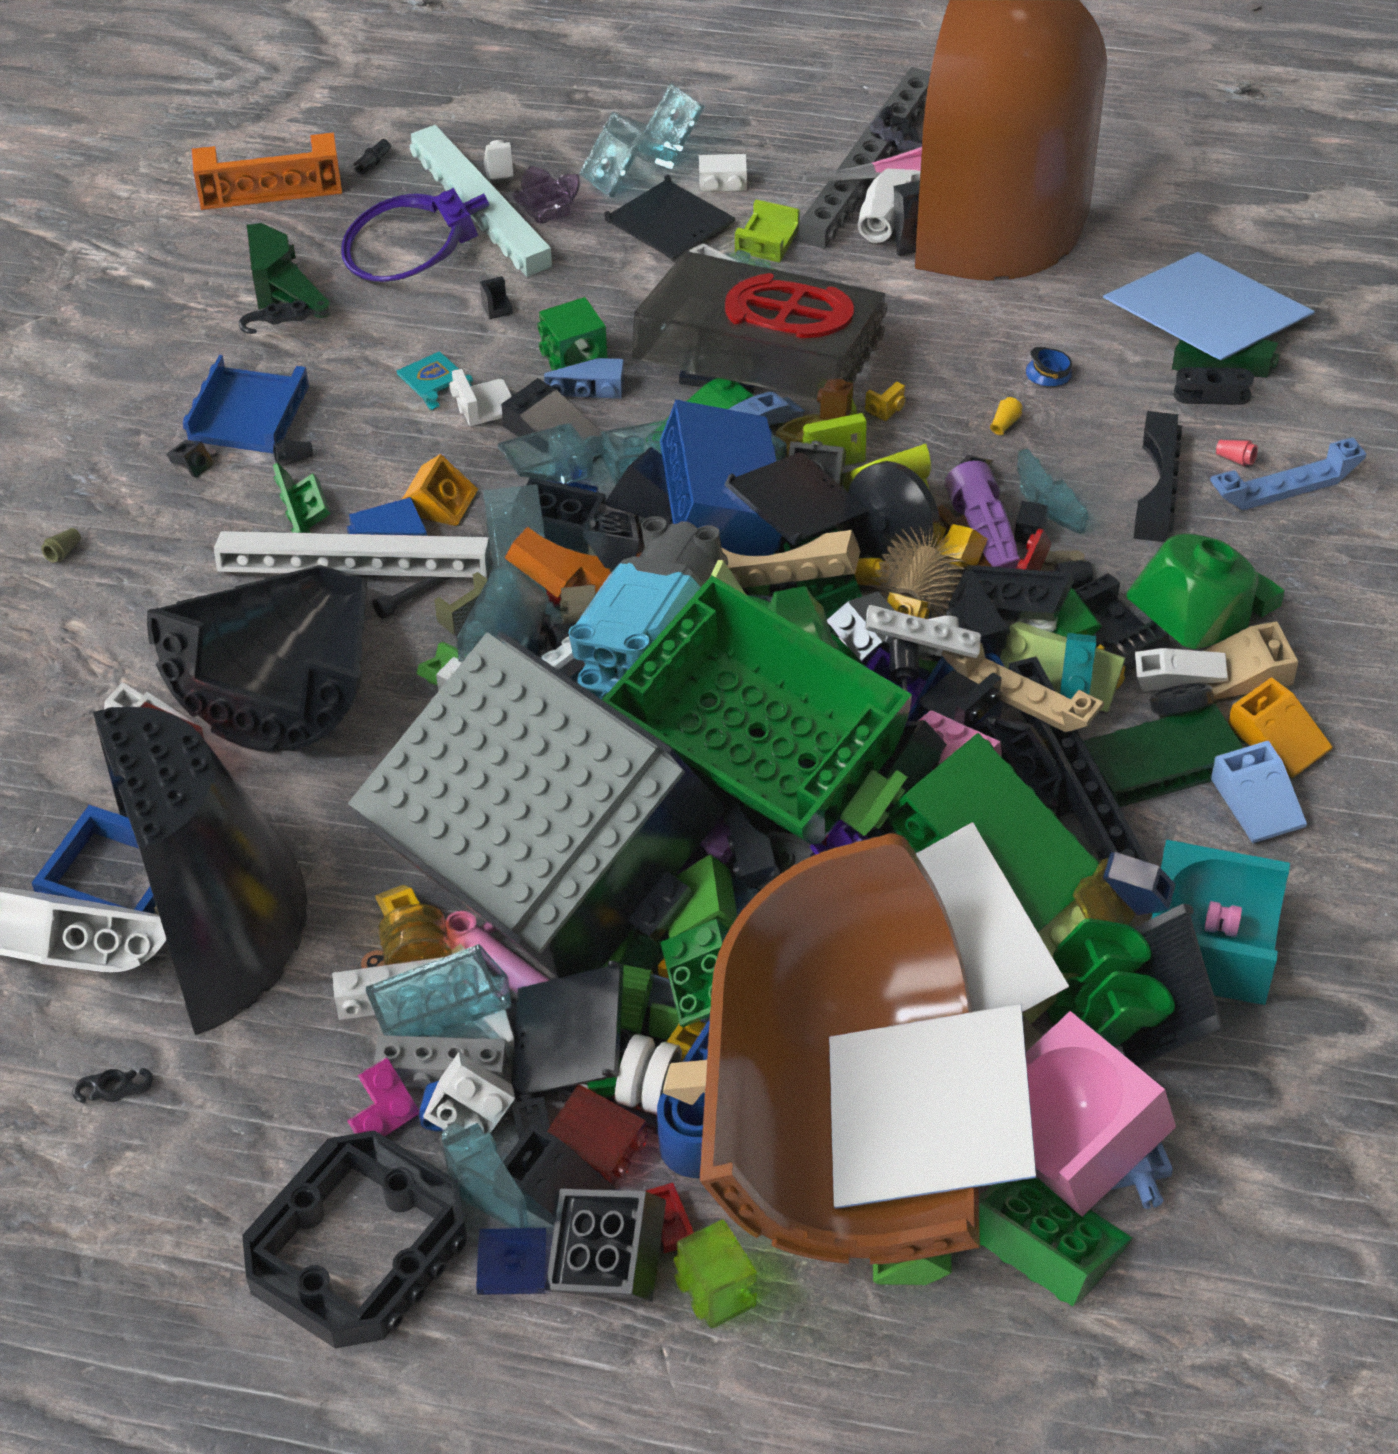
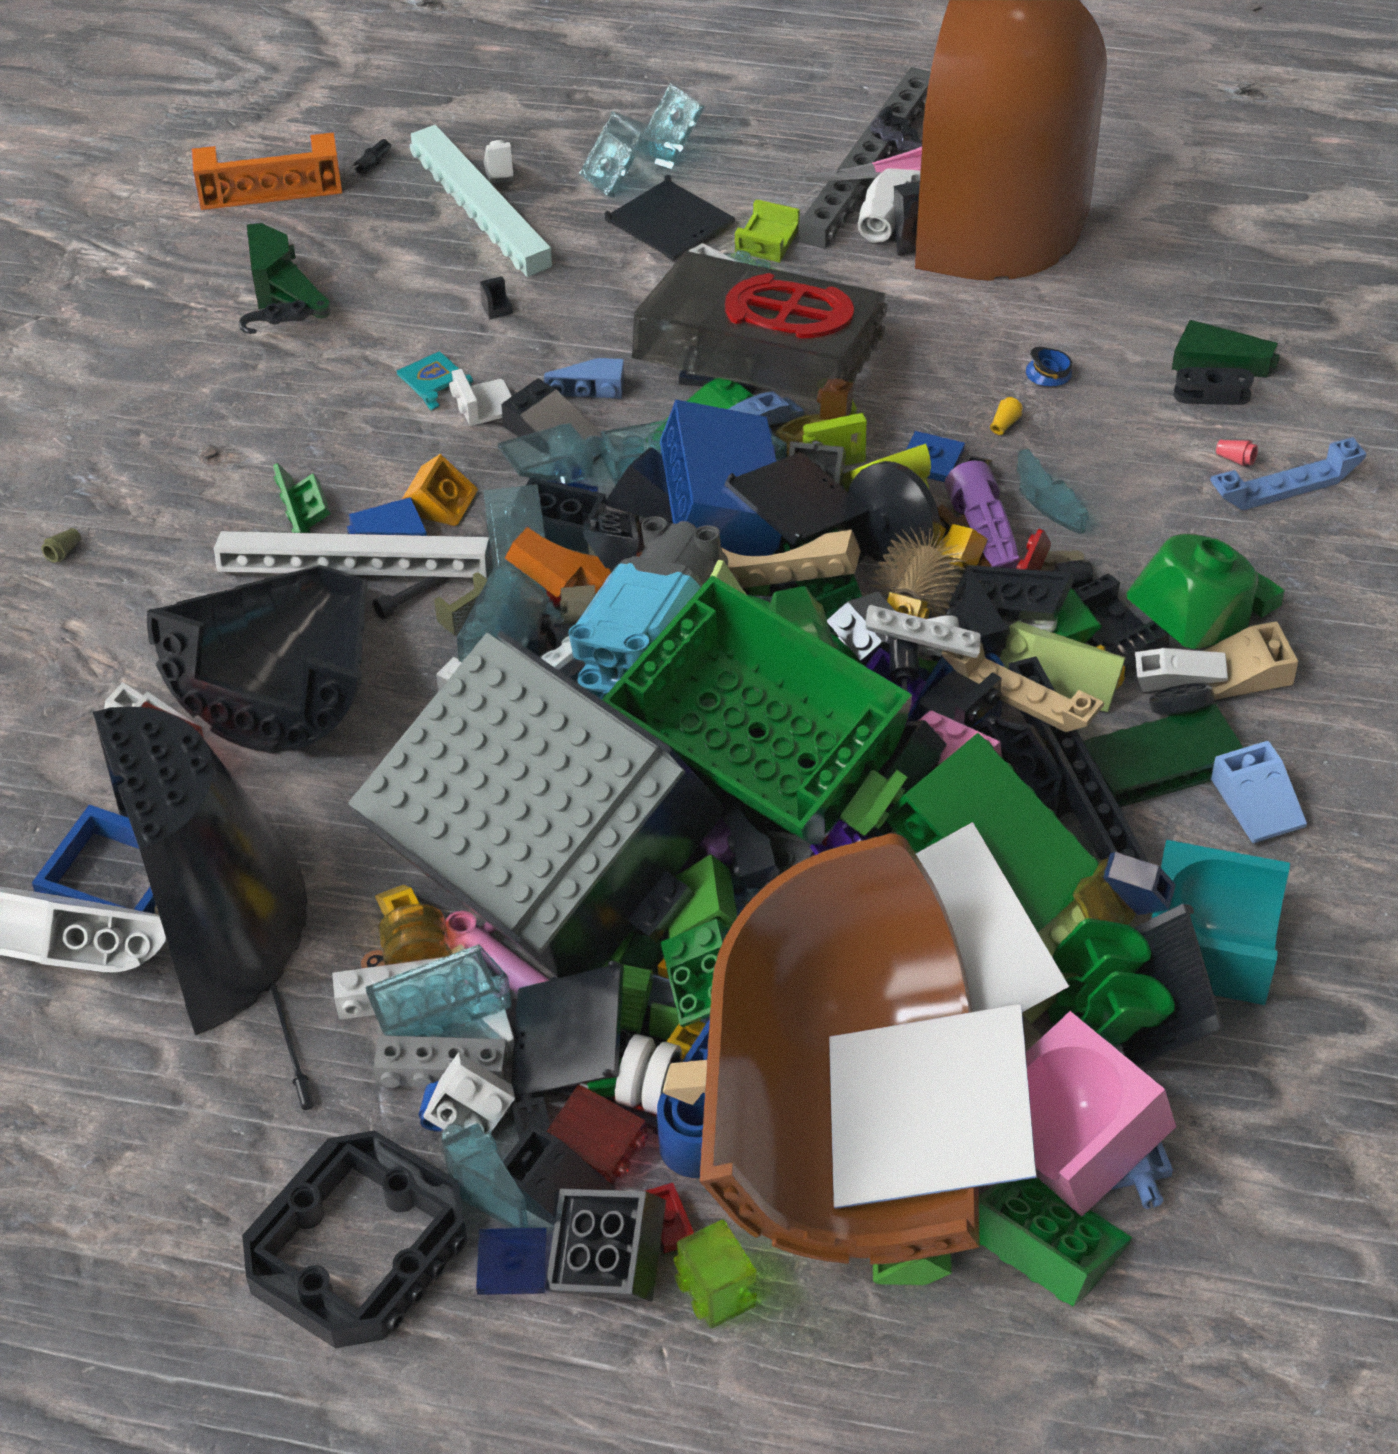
black piece [72,1068,153,1103] -> none
black bracket [166,440,213,477] -> none
blue panel [183,355,309,454] -> none
black cone [273,440,313,466] -> none
dark purple brick [341,188,490,282] -> none
dark pink plate [347,1058,419,1136] -> none
bright green bracket [417,642,464,685] -> none
clear purple brick [512,165,580,224] -> none
green brick [537,297,608,371] -> none
white brick [699,154,747,192] -> none
yellow brick [854,558,890,586] -> none
yellow bracket [865,381,906,421] -> none
black brick [1014,501,1049,544] -> none
teal arch [1060,633,1096,699] -> none
light blue piece [1103,252,1315,360] -> none
black arch [1133,411,1182,542] -> none
bright pink wheel [1204,901,1242,938] -> none
light orange slope [1228,677,1333,778] -> none
none -> black piece [270,983,314,1110]
none -> blue plate [906,431,965,482]

